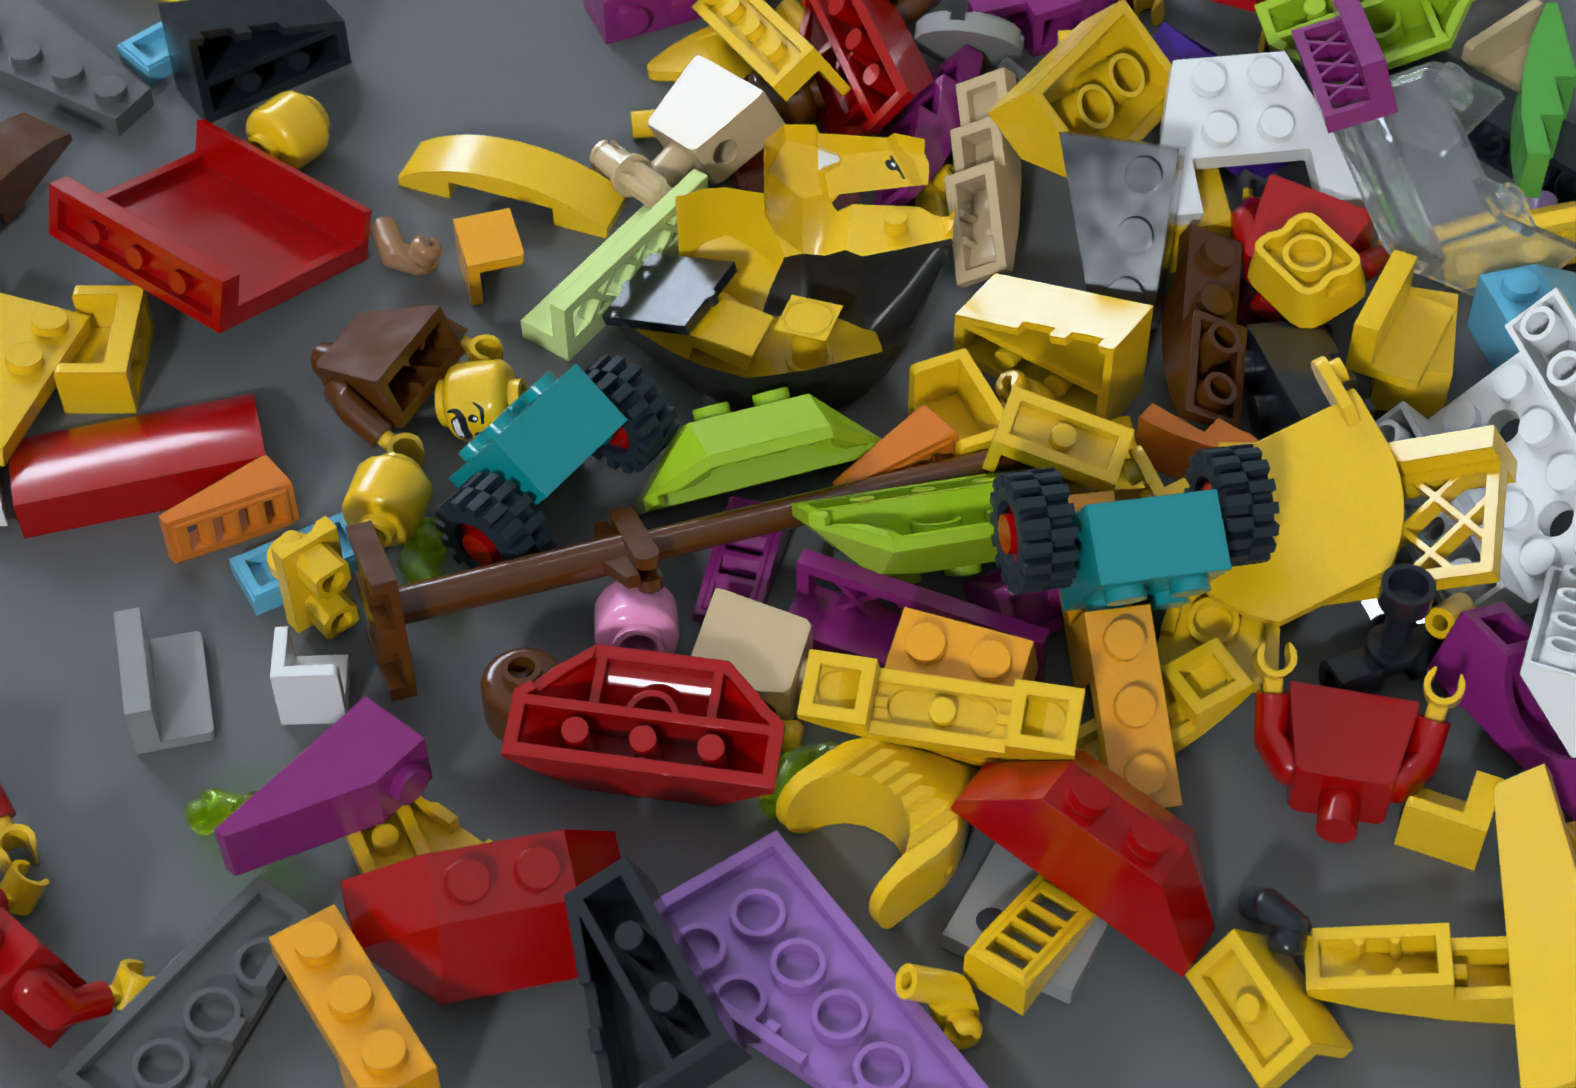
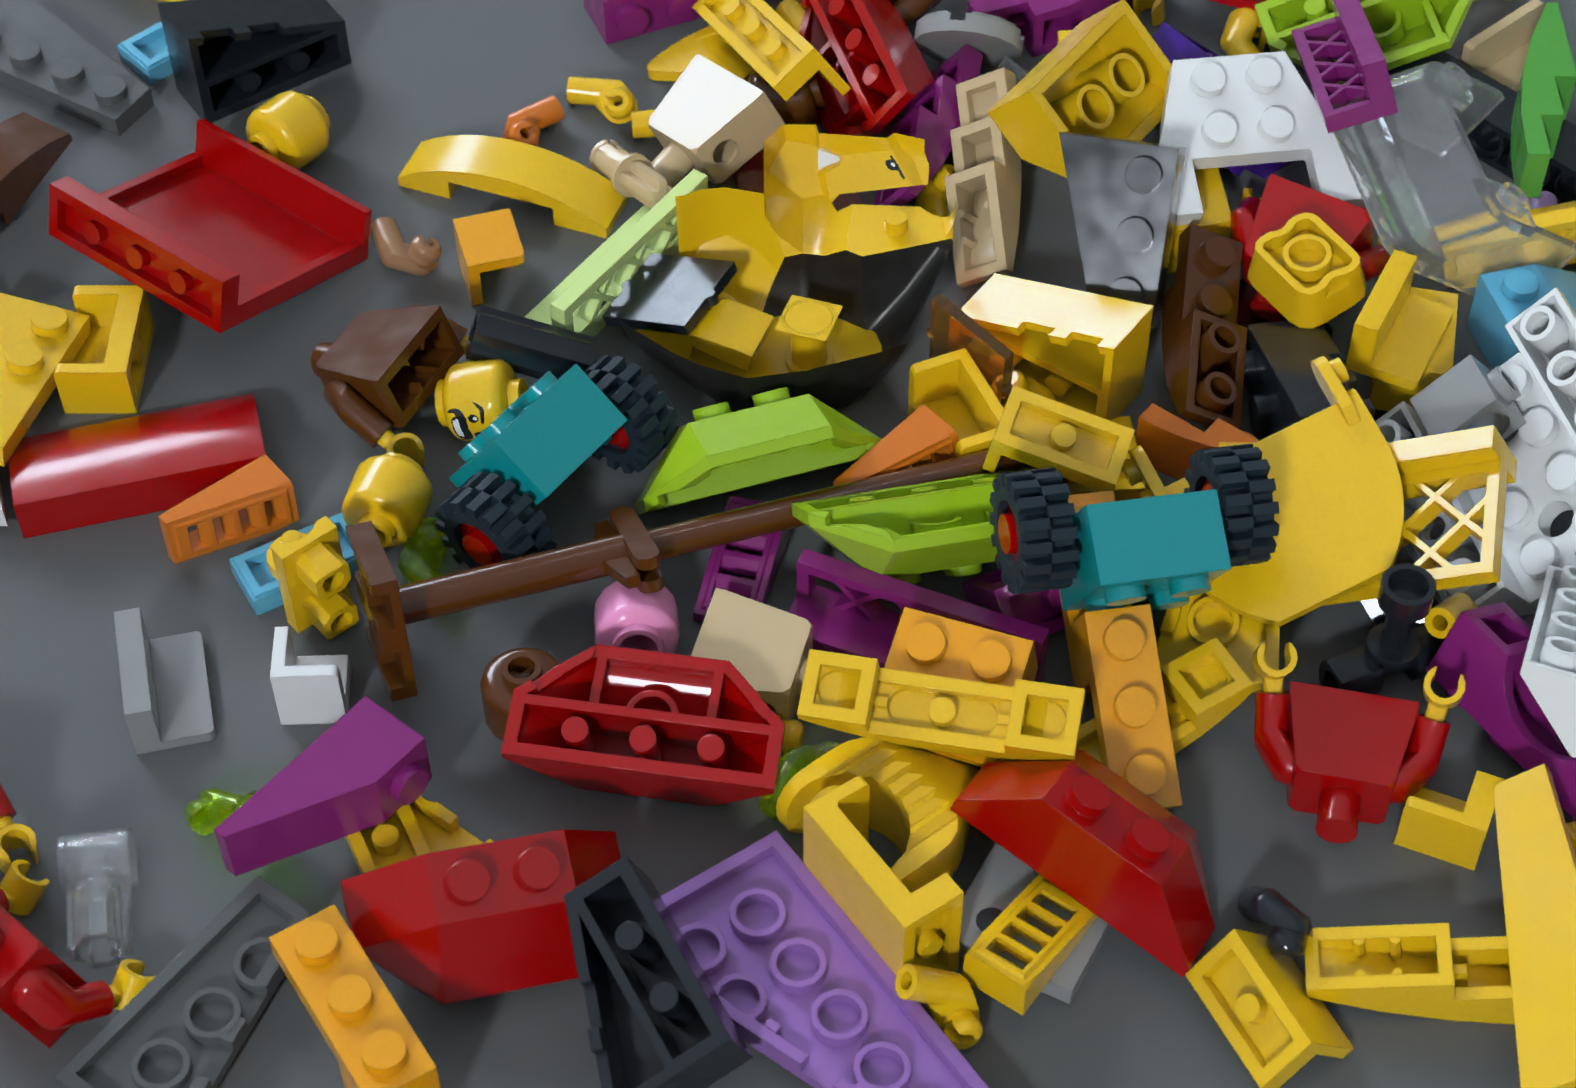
none -> clear piece [57,827,139,968]
none -> black axle [465,305,597,379]
none -> orange arm [503,95,564,147]
none -> yellow arm [566,76,638,124]
none -> yellow panel [803,776,964,975]
none -> clear orange piece [926,294,1014,408]
none -> yellow arm [1220,8,1262,56]
none -> light grey brick [1409,354,1526,439]

